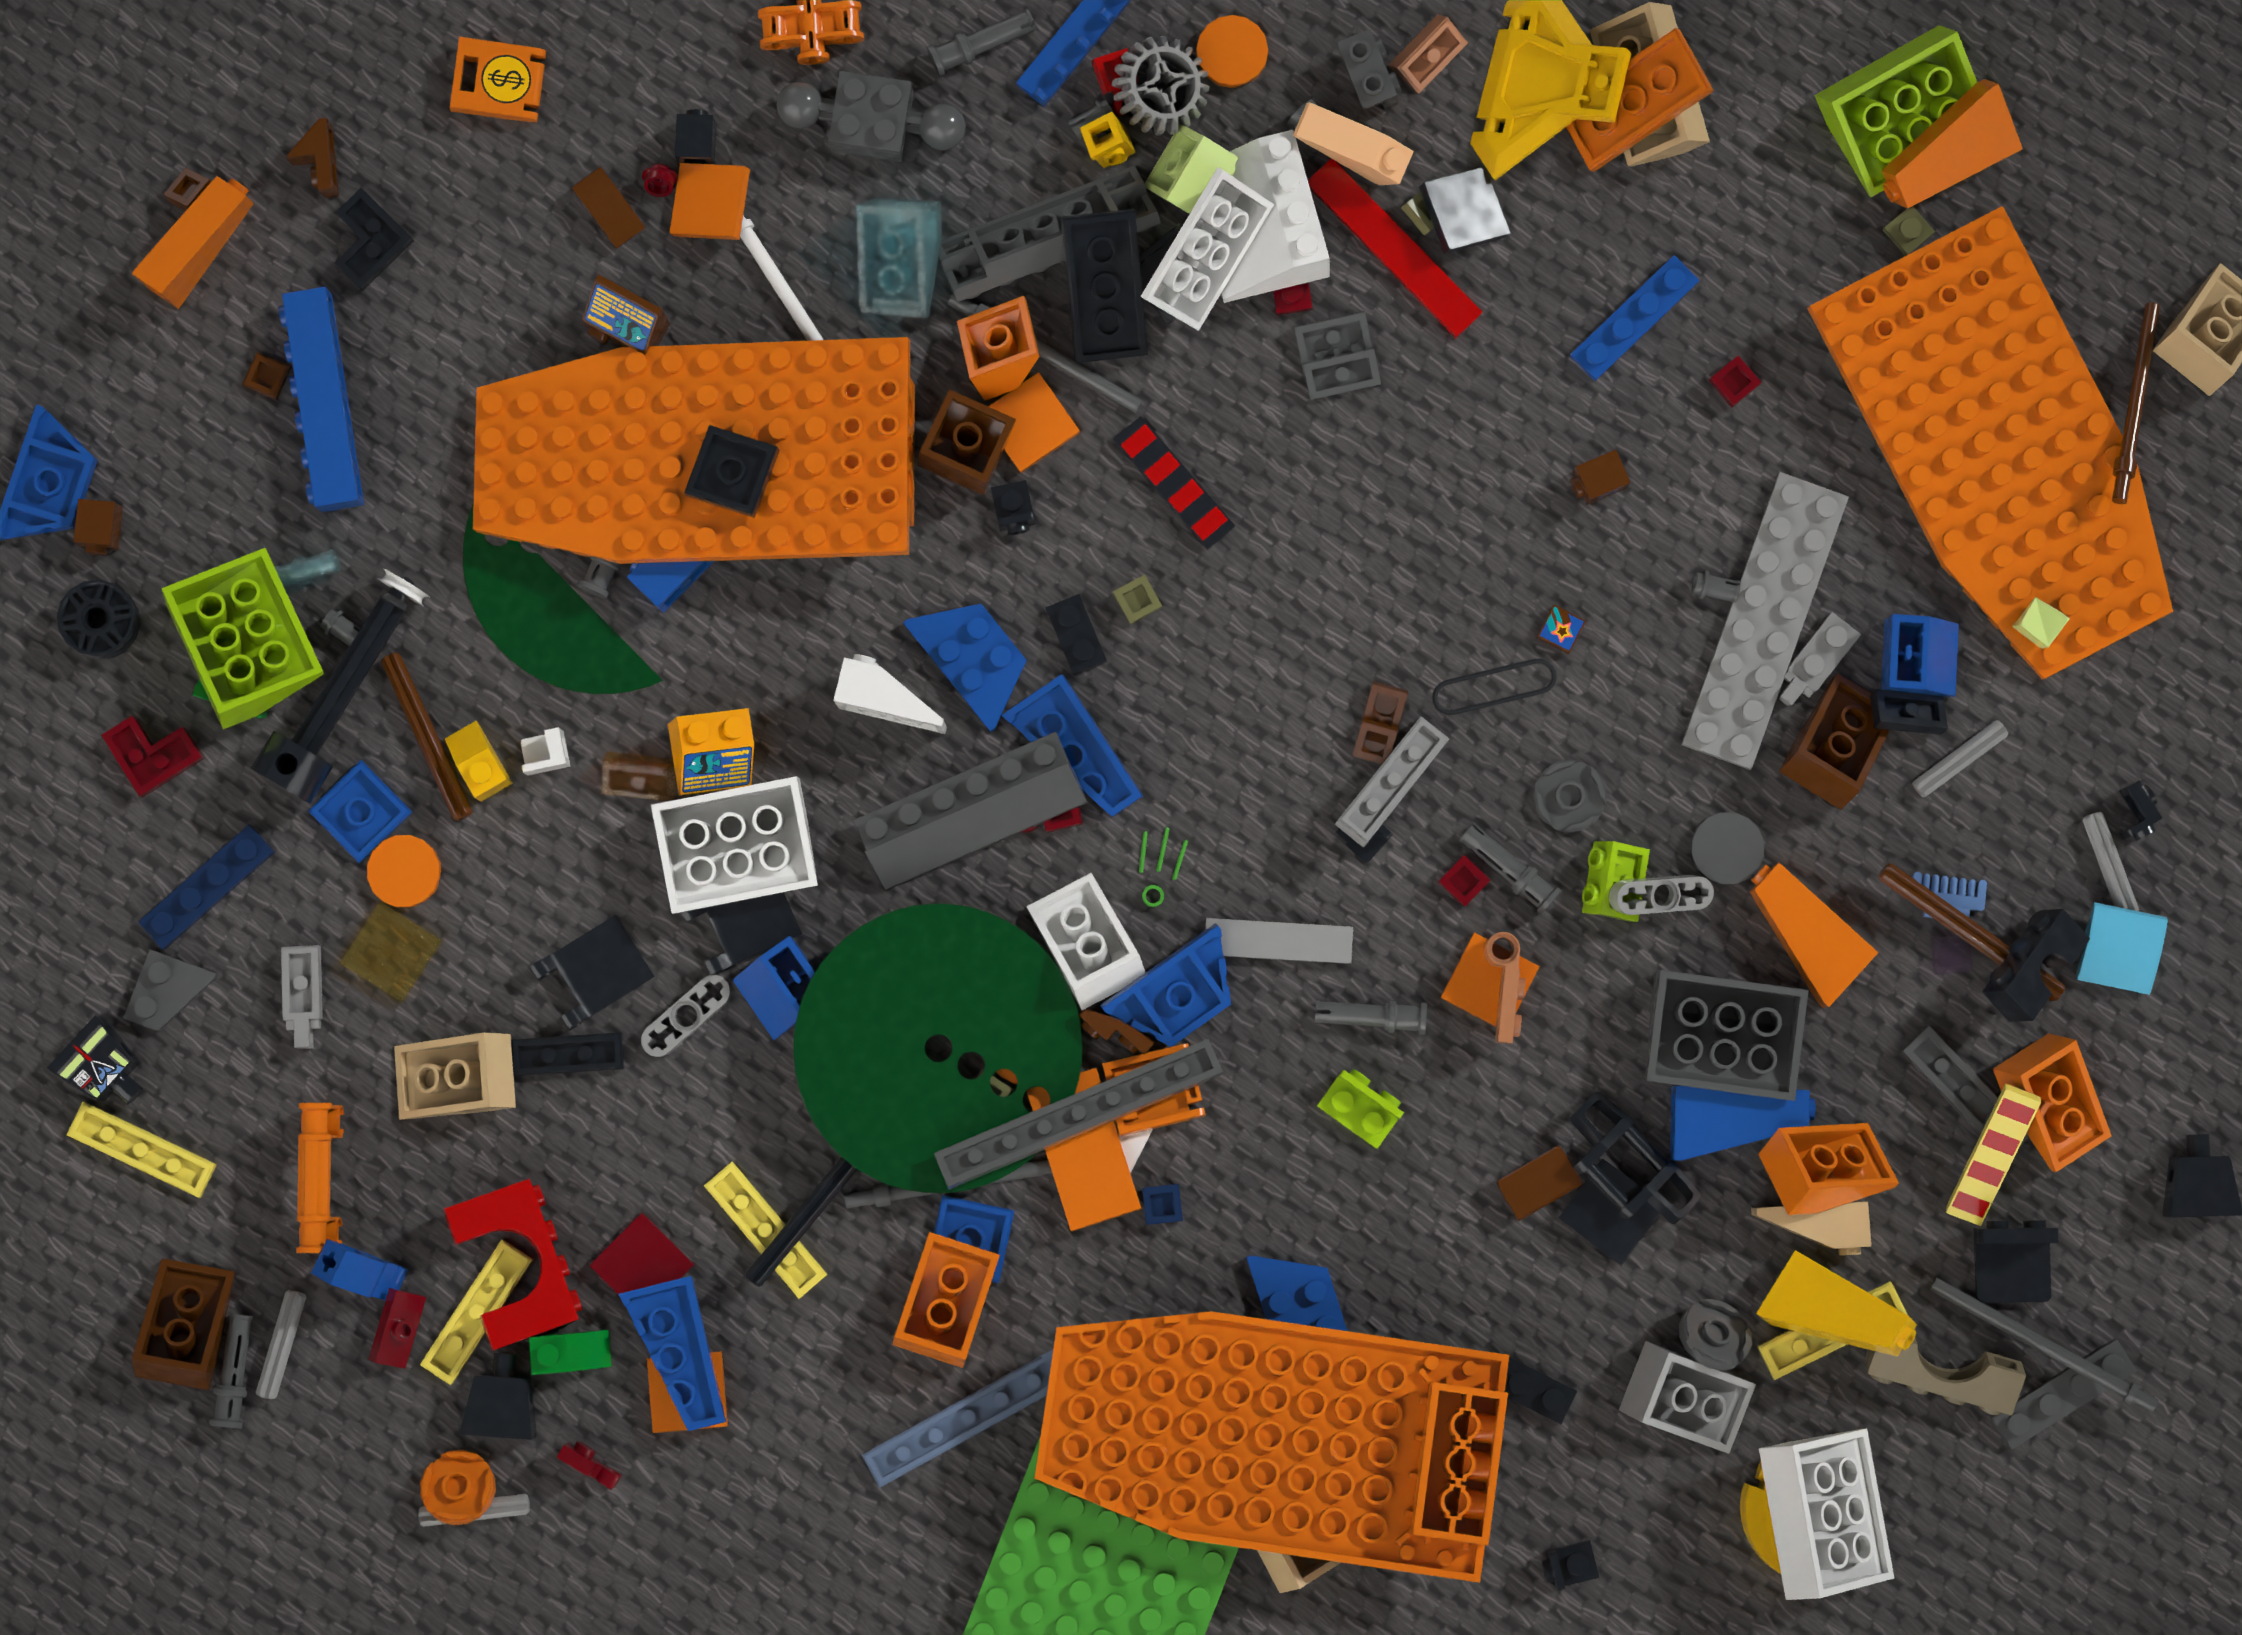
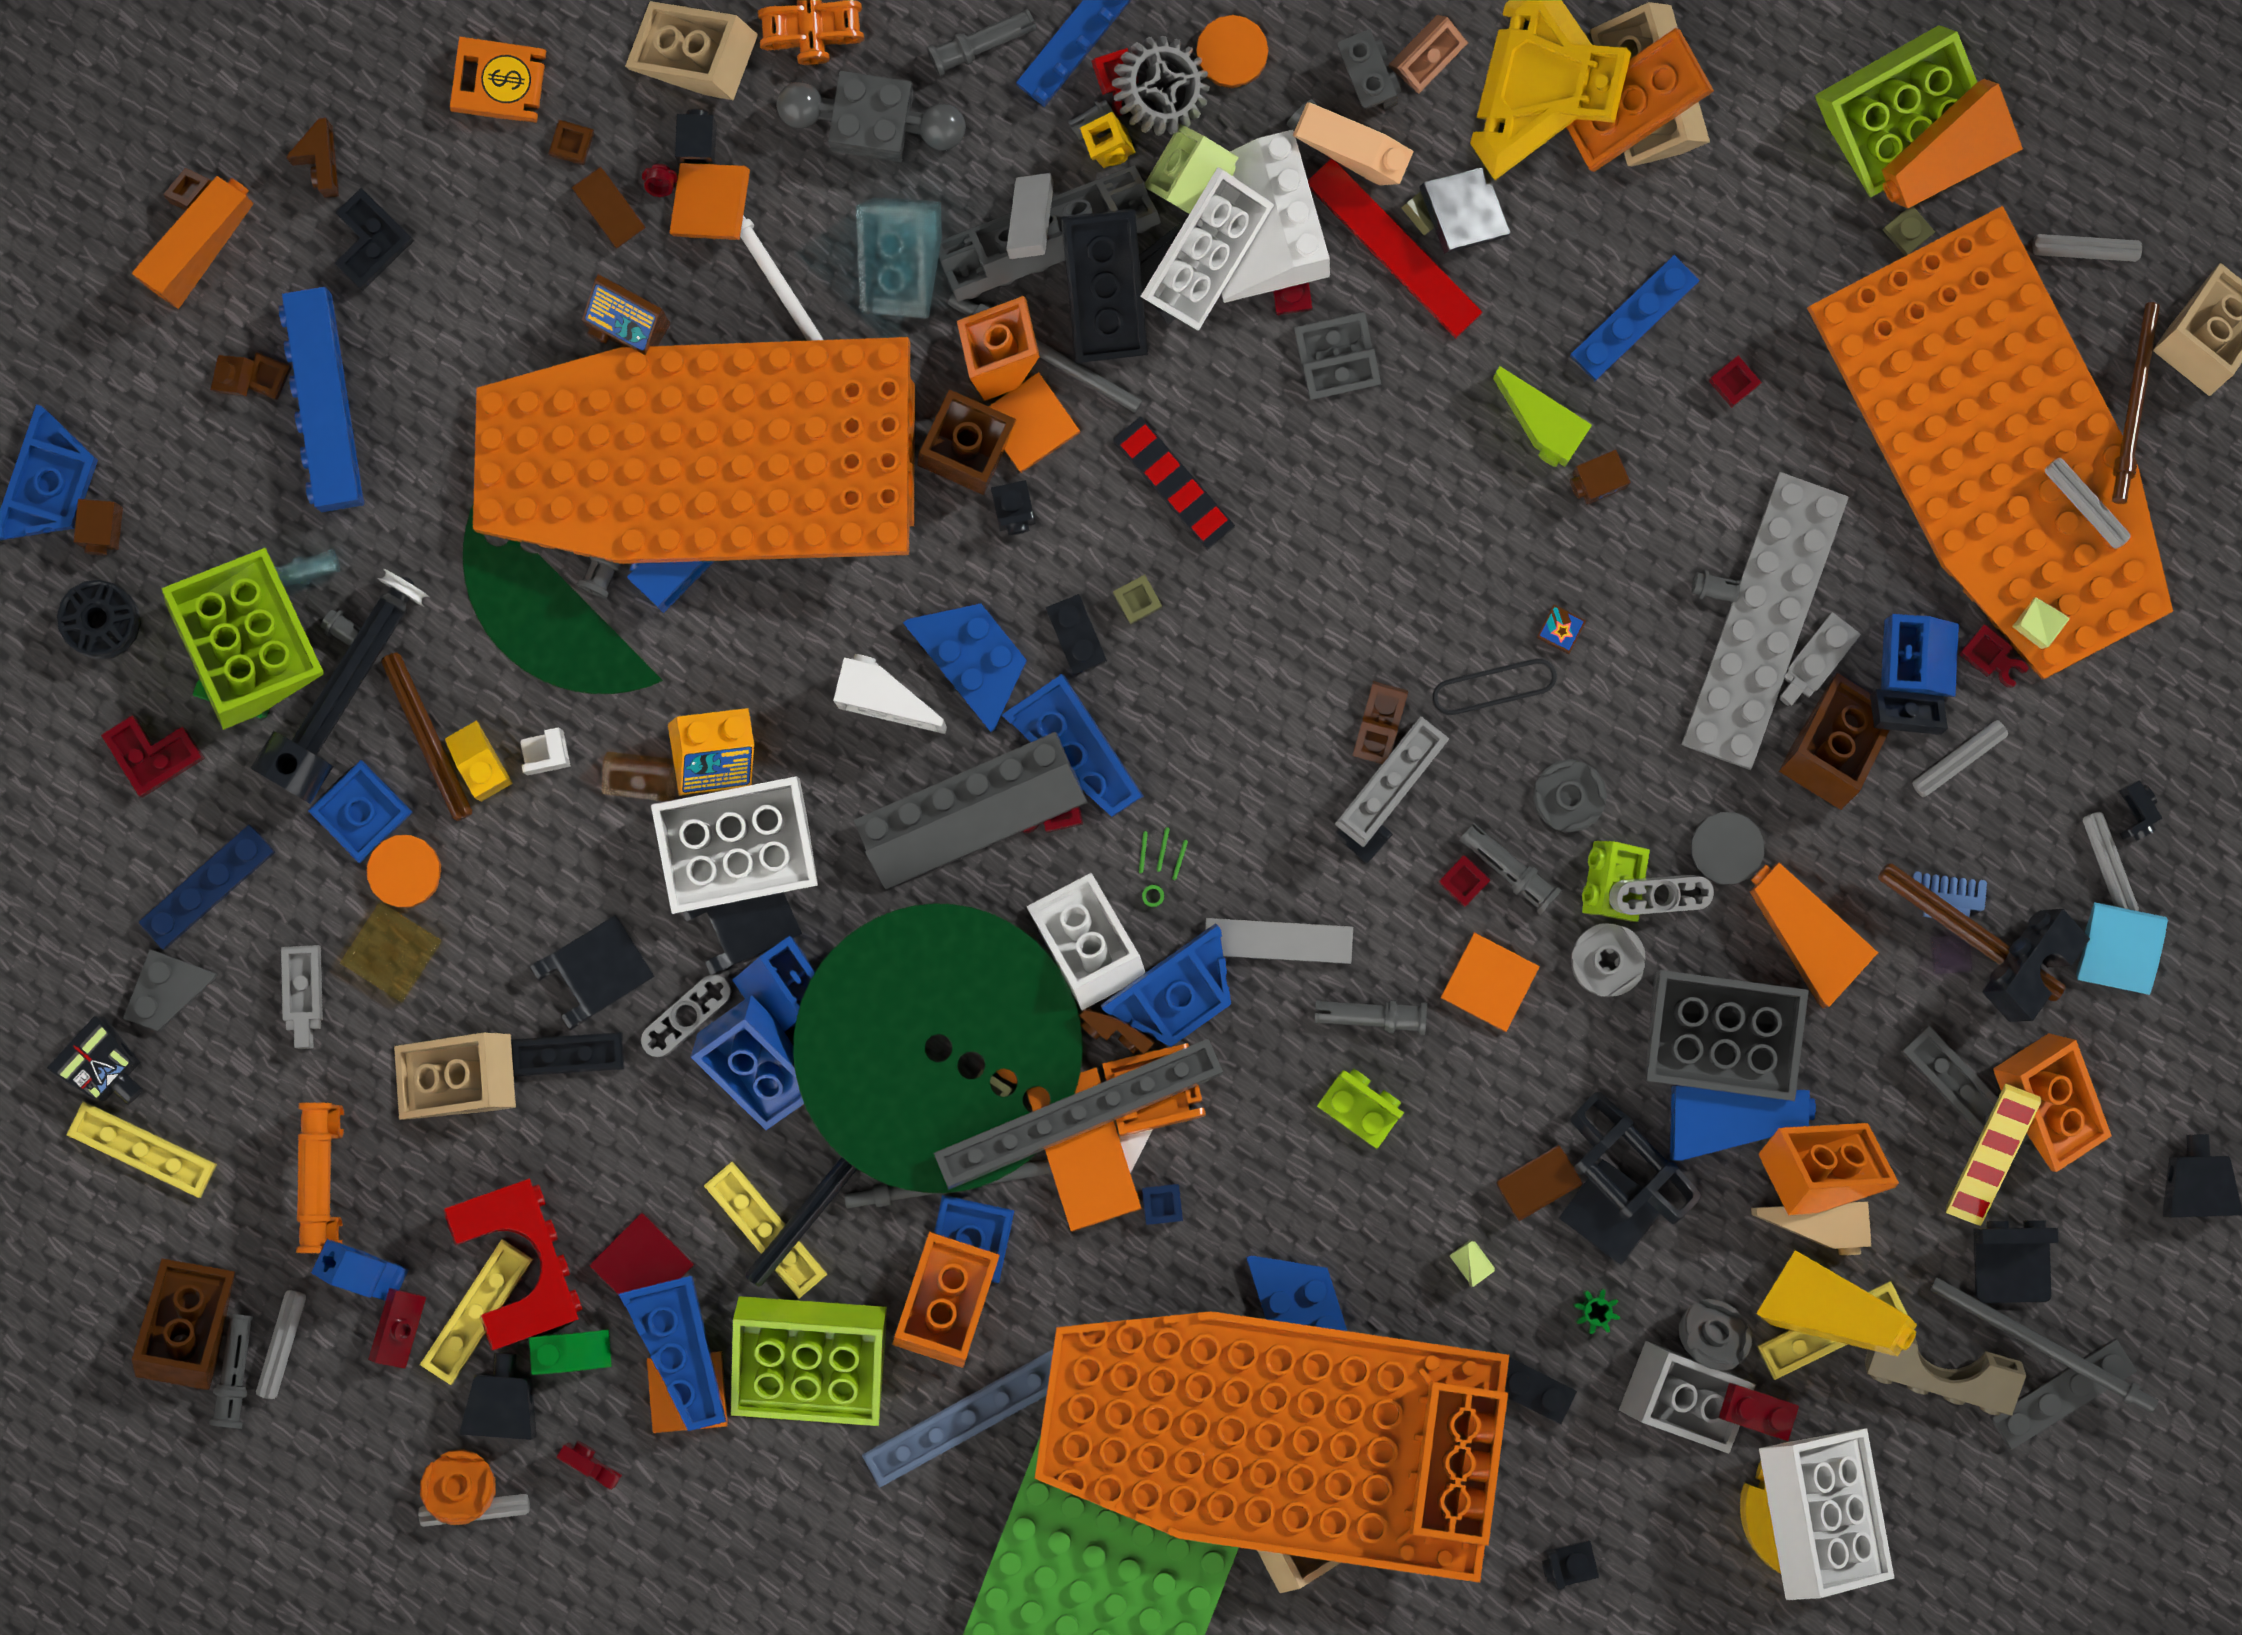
black tile [684,425,780,518] -> none
nougat plate [1483,932,1525,1044] -> none
none -> reddish brown plate [210,355,254,396]
none -> reddish brown tile [548,120,594,165]
none -> tan slope [625,1,758,100]
none -> blue slope [691,995,804,1130]
none -> lime slope [731,1296,887,1426]
none -> light grey tile [1006,173,1054,259]
none -> yellowish green slope [1450,1240,1495,1287]
none -> lime slope [1493,366,1592,467]
none -> light grey plate [1571,924,1645,997]
none -> green gear [1573,1288,1620,1334]
none -> dark red plate [1718,1382,1799,1441]
none -> dark red plate [1959,624,2029,688]
none -> light grey axle [2032,234,2142,262]
none -> light grey axle [2045,458,2131,549]

